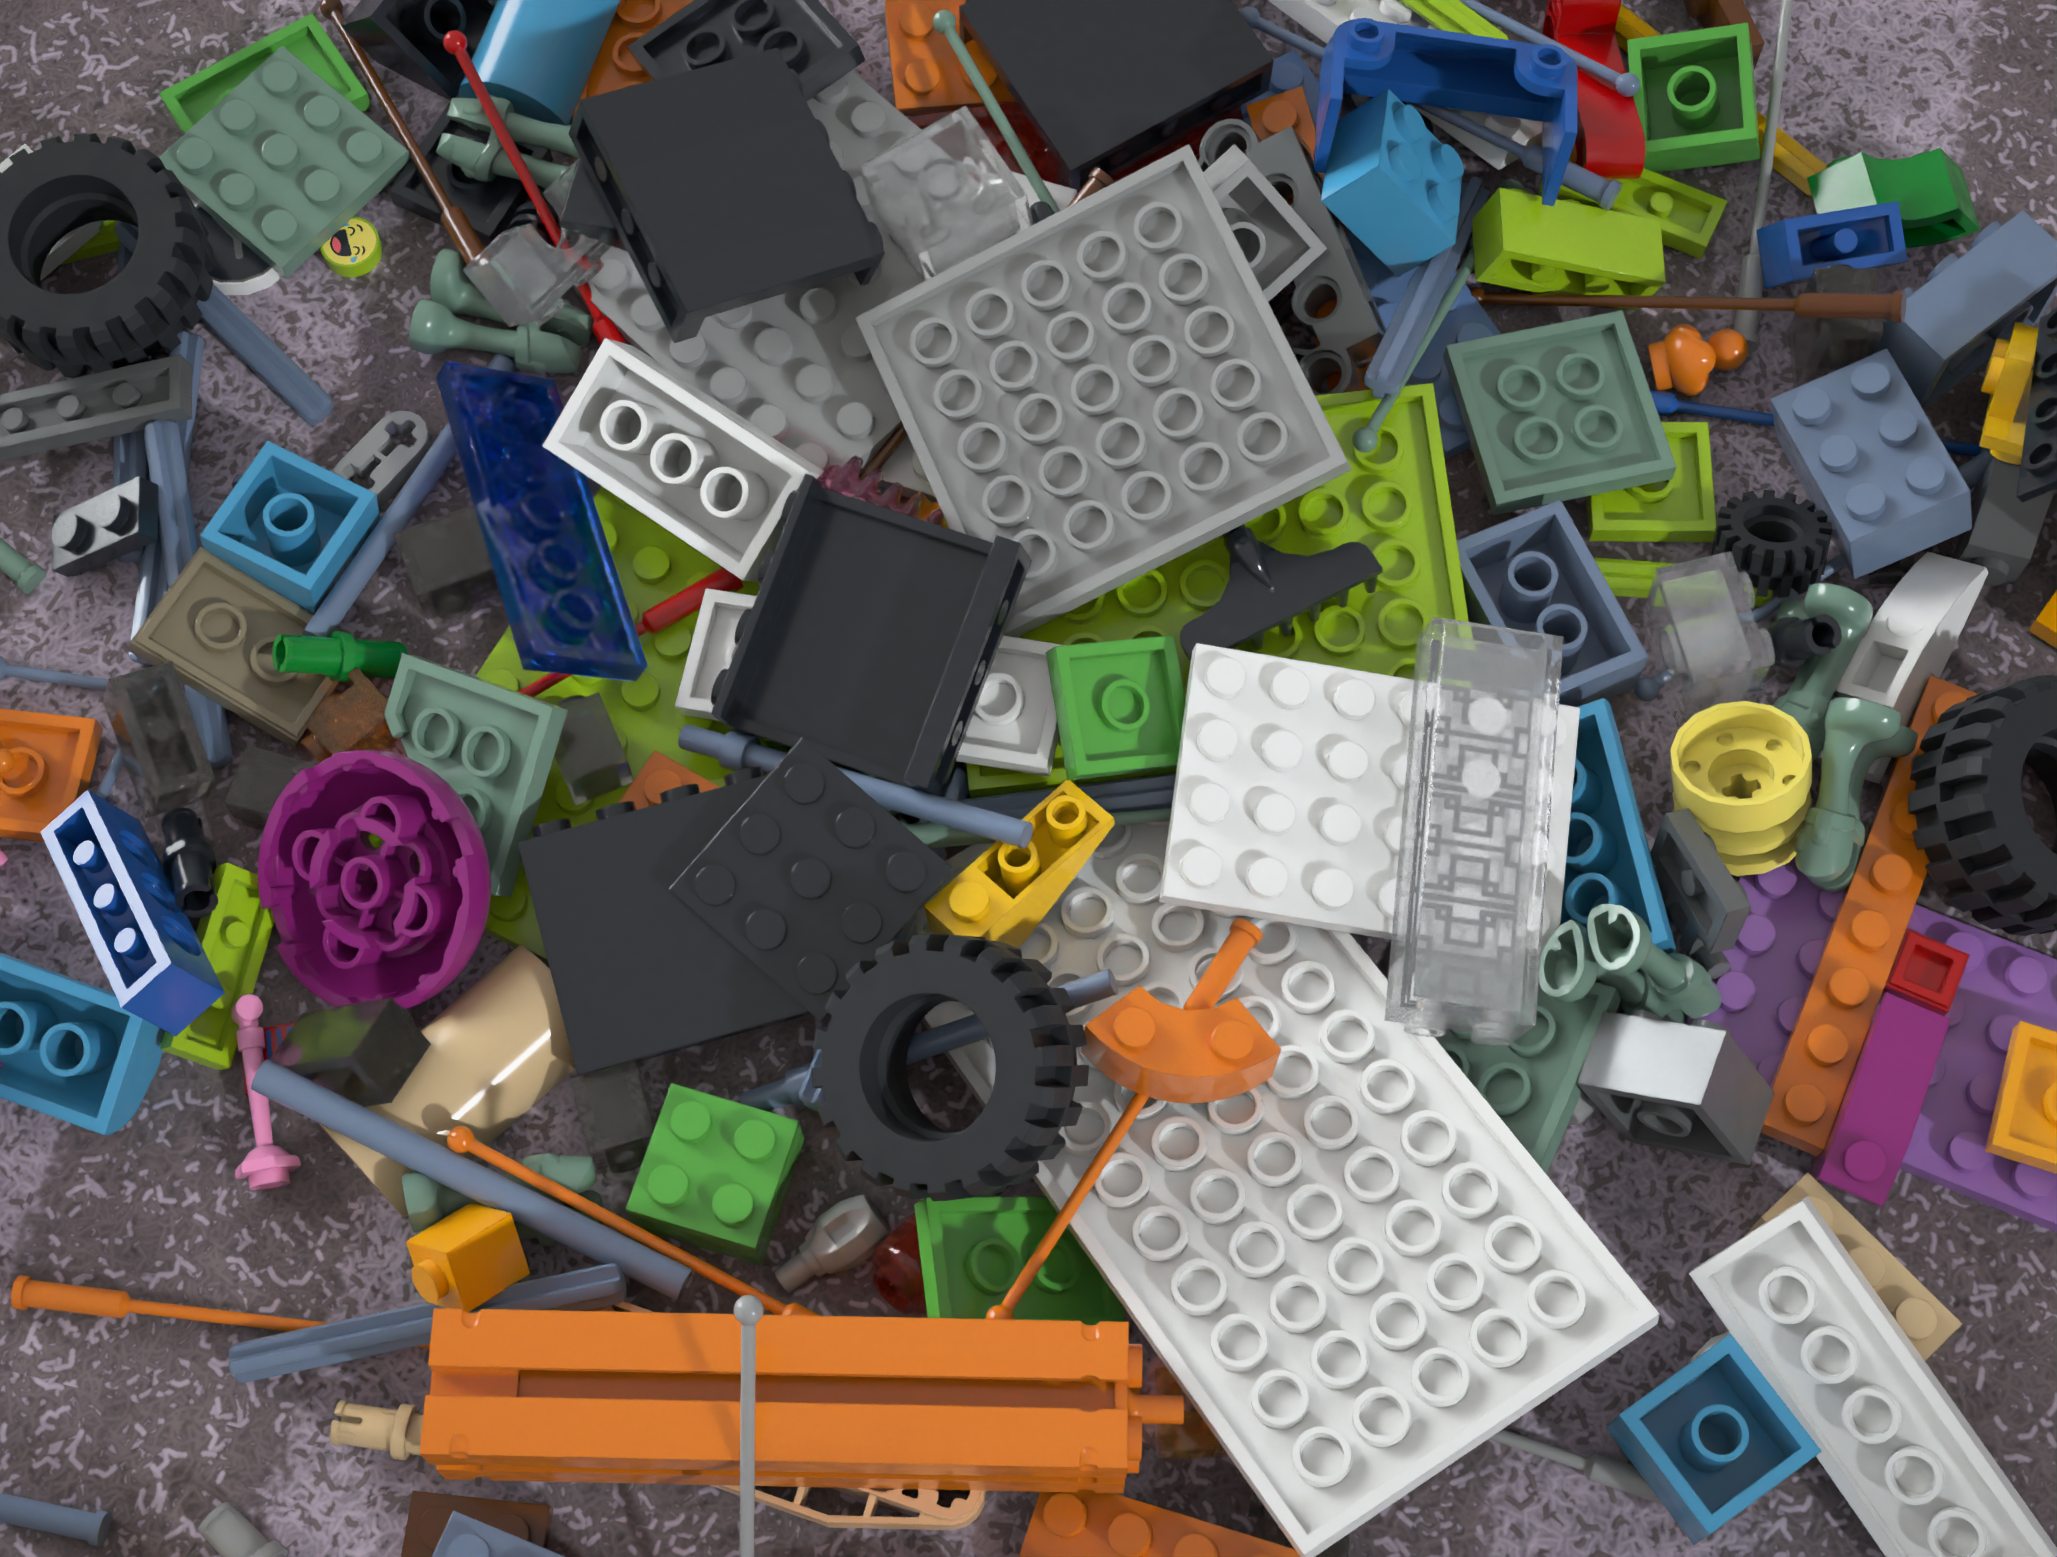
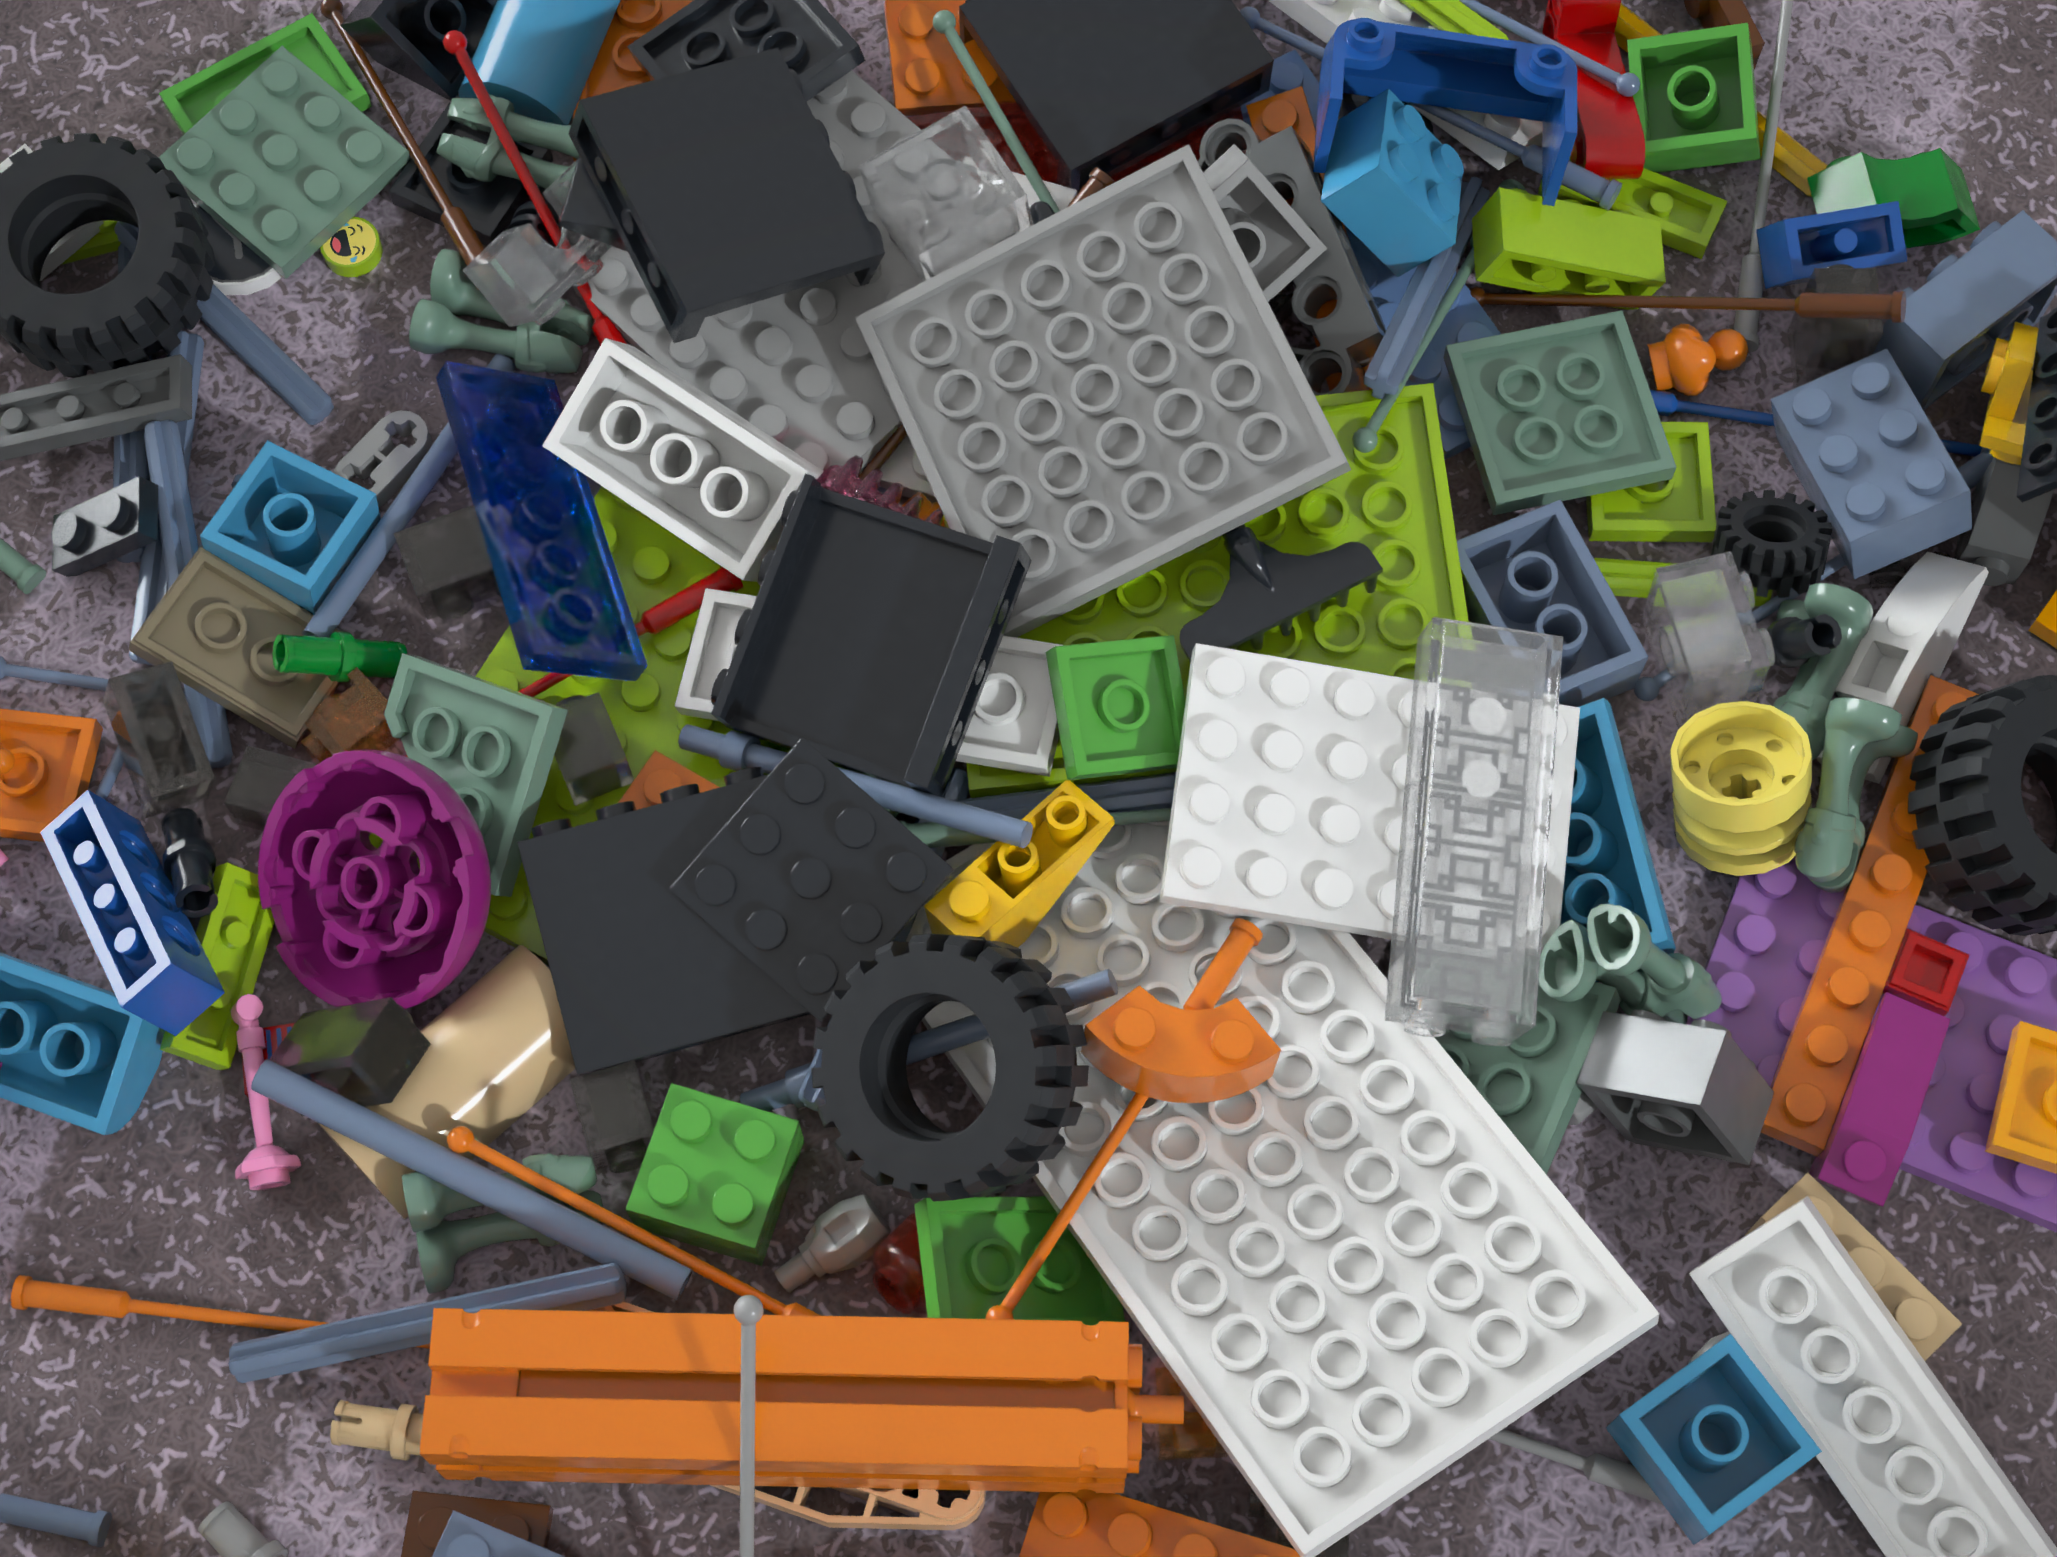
light orange brick [406,1202,530,1312] -> none
dark grey plate [1650,808,1751,979] -> none

